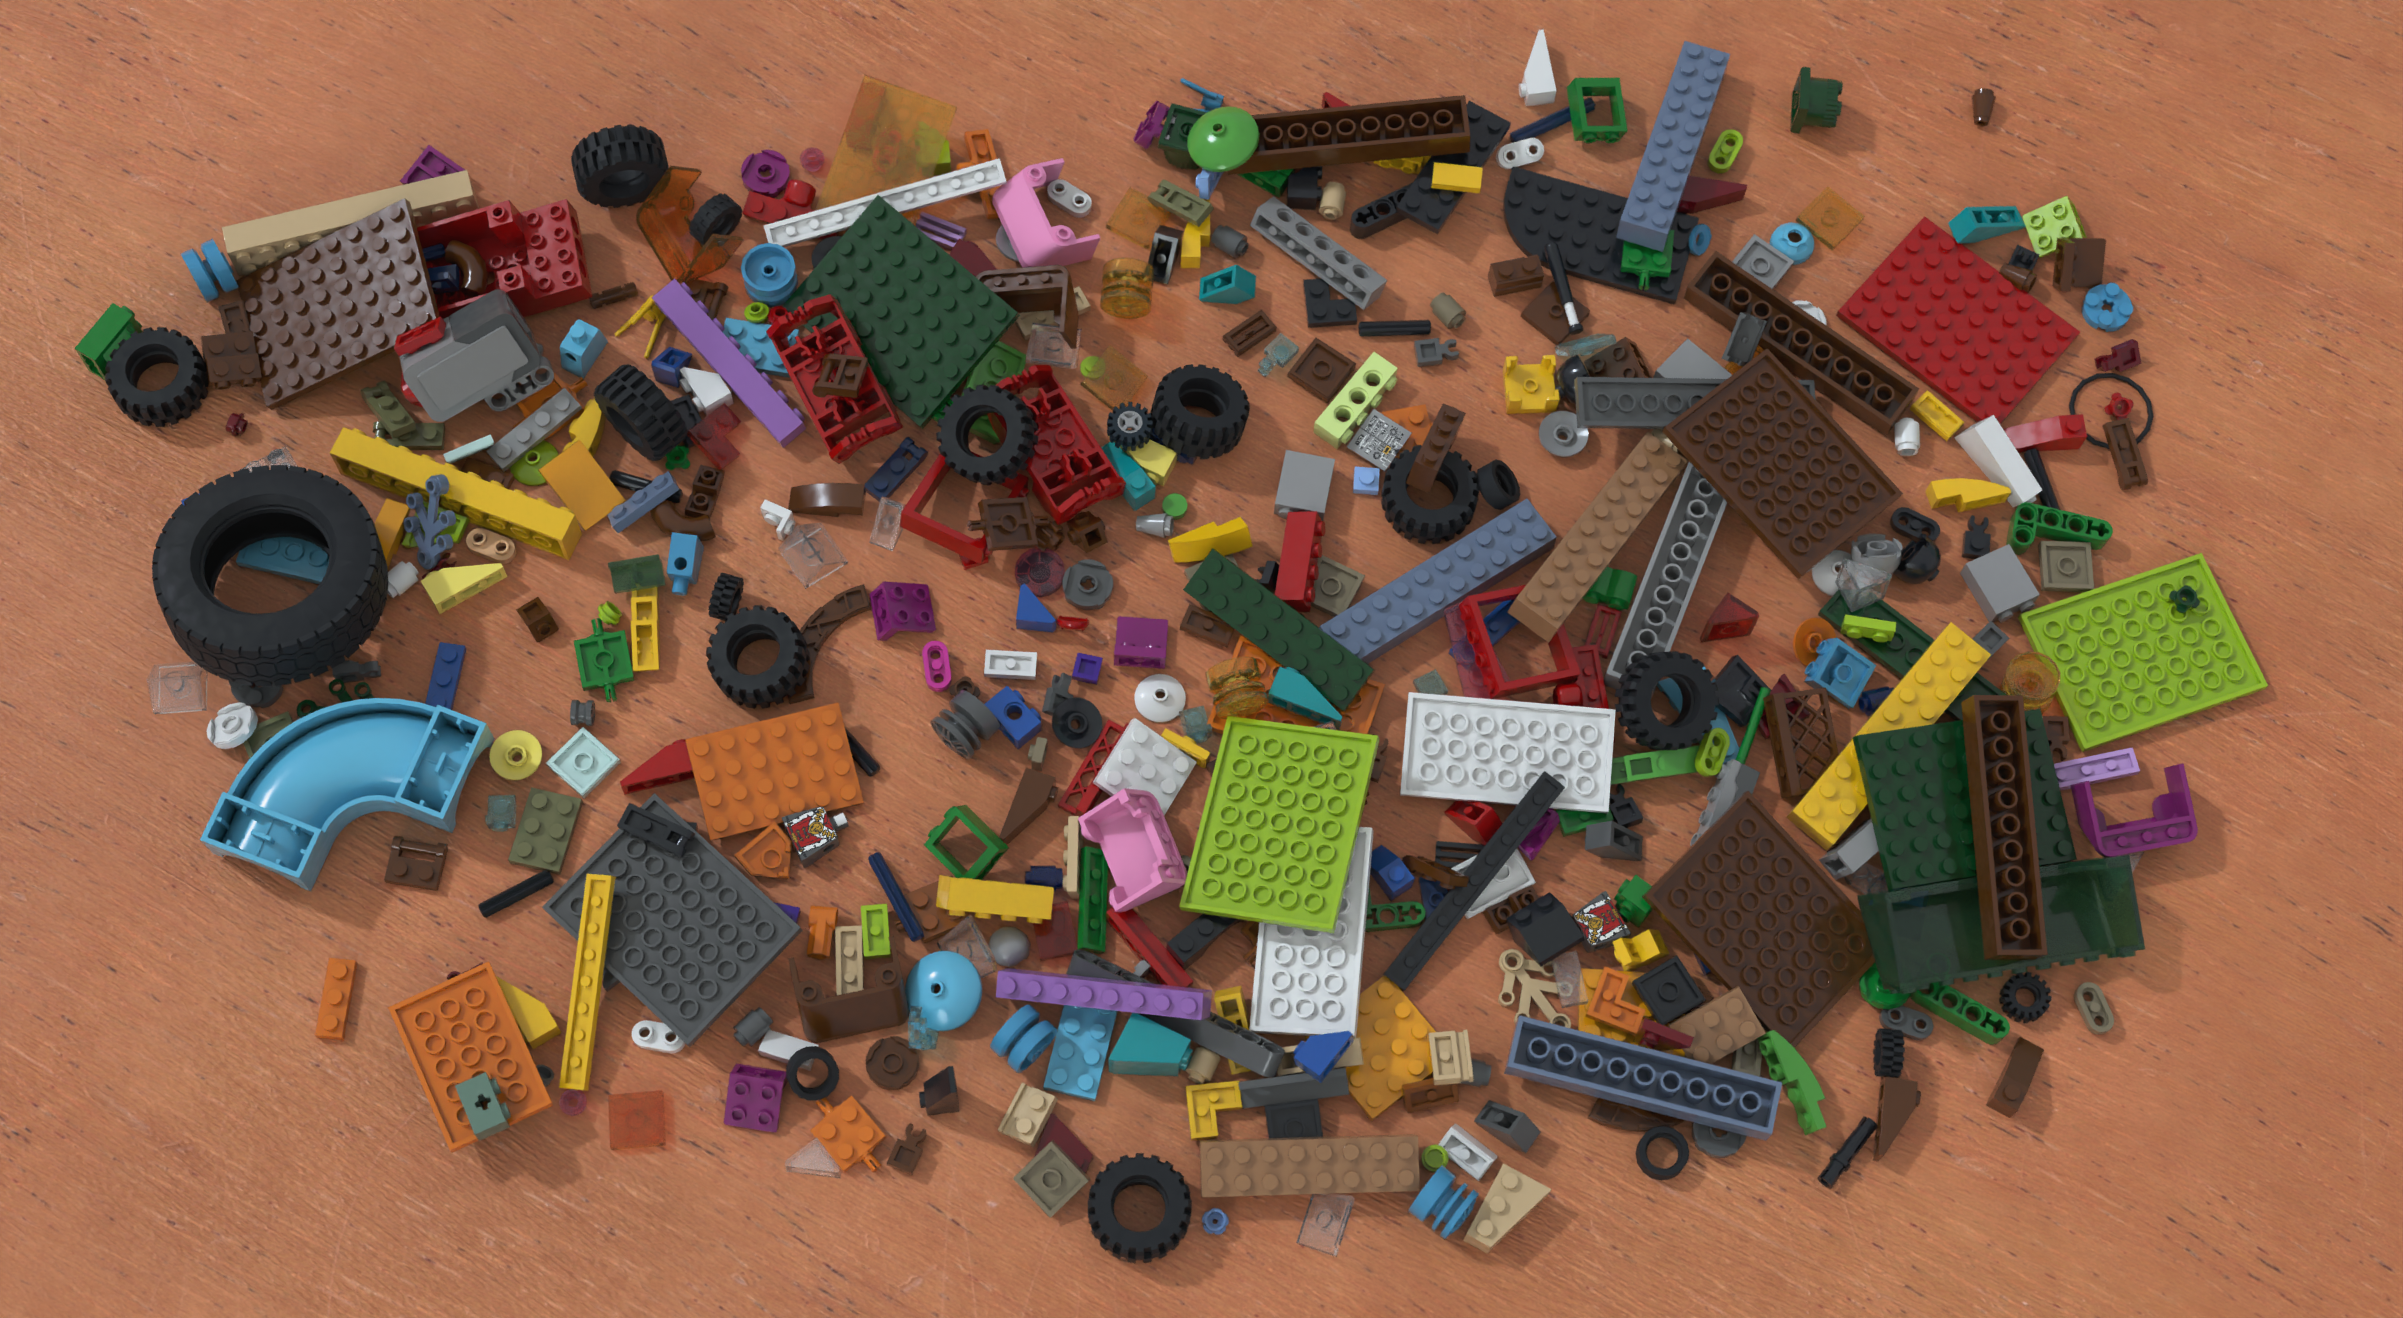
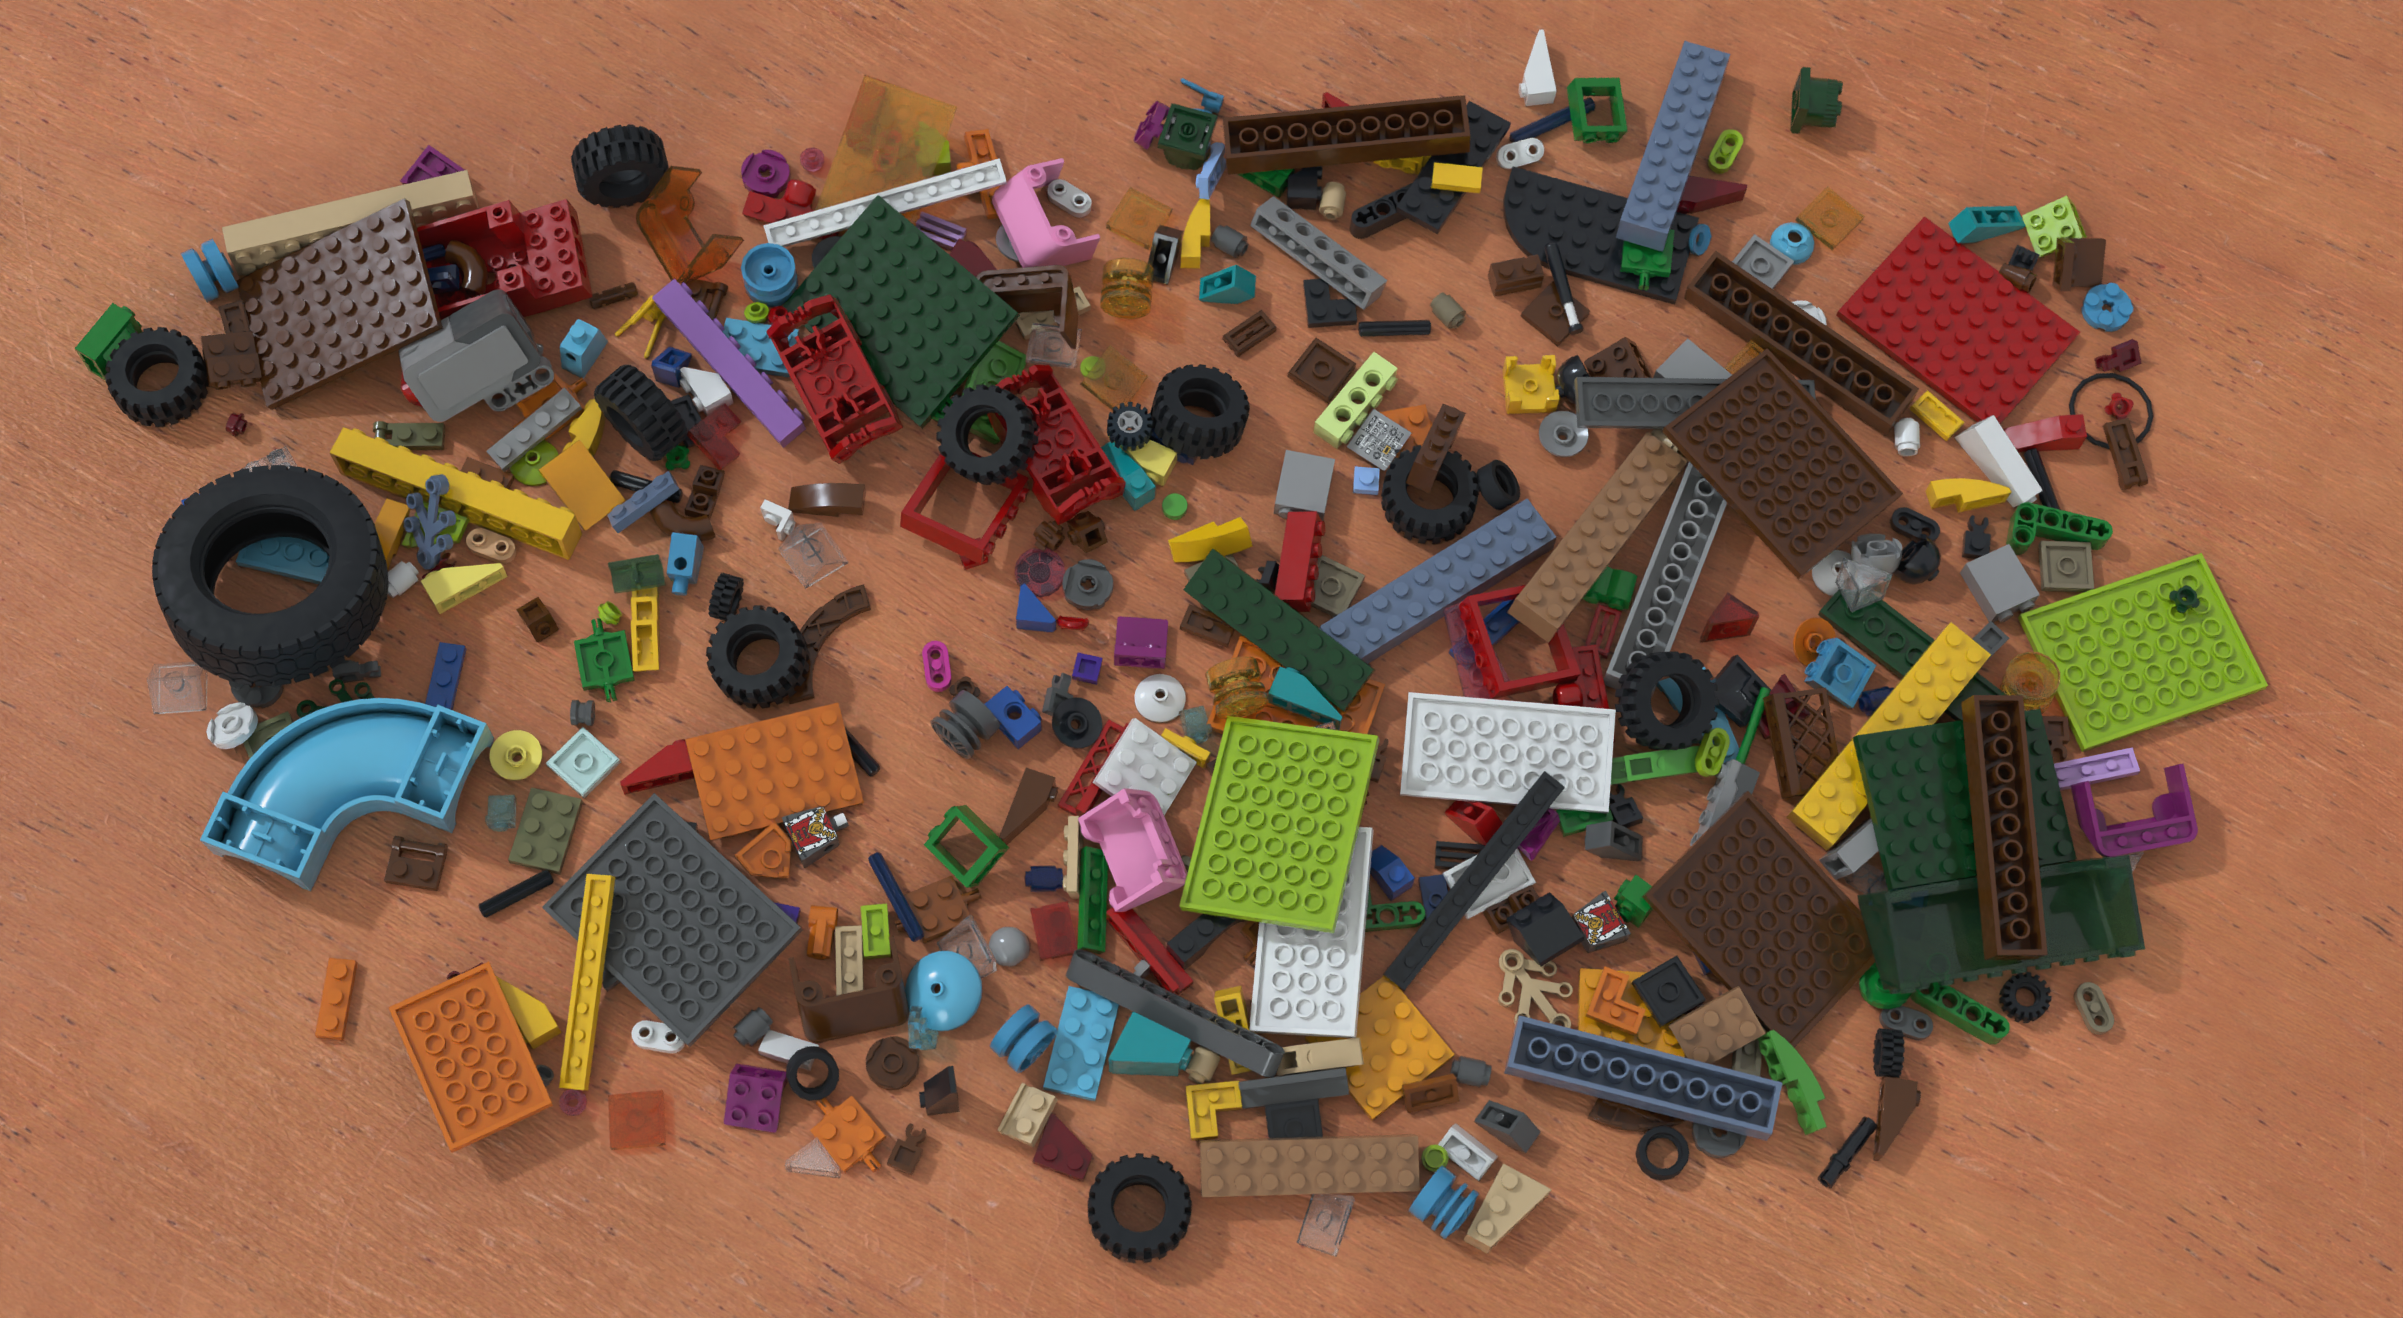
olive plate [360,380,416,438] -> none
red plate [394,317,446,356] -> none
light aqua tile [443,434,494,464] -> none
sand green brick [455,1072,511,1141] -> none
black plate [617,803,695,858] -> none
black tyre [689,193,742,248] -> none
reddish brown plate [812,353,868,398] -> none
dark blue plate [865,437,928,504] -> none
clear slope [869,496,906,551] -> none
magenta bracket [869,581,936,641] -> none
yellow wedge [936,875,1054,924] -> none
reddish brown plate [967,497,1049,551] -> none
white plate [984,650,1037,680] -> none
medium lavender brick [996,968,1212,1020] -> none
dark tan plate [1013,1140,1090,1218] -> none
dark tan plate [1028,737,1048,771] -> none
light grey cone [1136,513,1174,538] -> none
olive plate [1147,179,1214,227] -> none
bright green dish [1187,106,1259,172] -> none
medium blue plate [1202,1208,1229,1235] -> none
clear light blue plate [1258,333,1299,377] -> none
blue slope [1293,1031,1354,1083] -> none
reddish brown hinge [1401,855,1469,890] -> none
clear light blue tile [1413,669,1448,695] -> none
dark grey plate [1414,338,1459,367] -> none
tan plate [1429,1030,1473,1085] -> none
clear plate [1551,951,1588,1008] -> none
clear light blue plate [1555,333,1617,357] -> none
yellow brick [1612,929,1670,971] -> none
dark red wing [1634,1018,1694,1051] -> none
dark grey hinge [1722,312,1767,367] -> none
lime plate [1841,614,1896,642] -> none
reddish brown cone [1972,88,1996,126] -> none
reddish brown slope [1986,1037,2044,1118] -> none

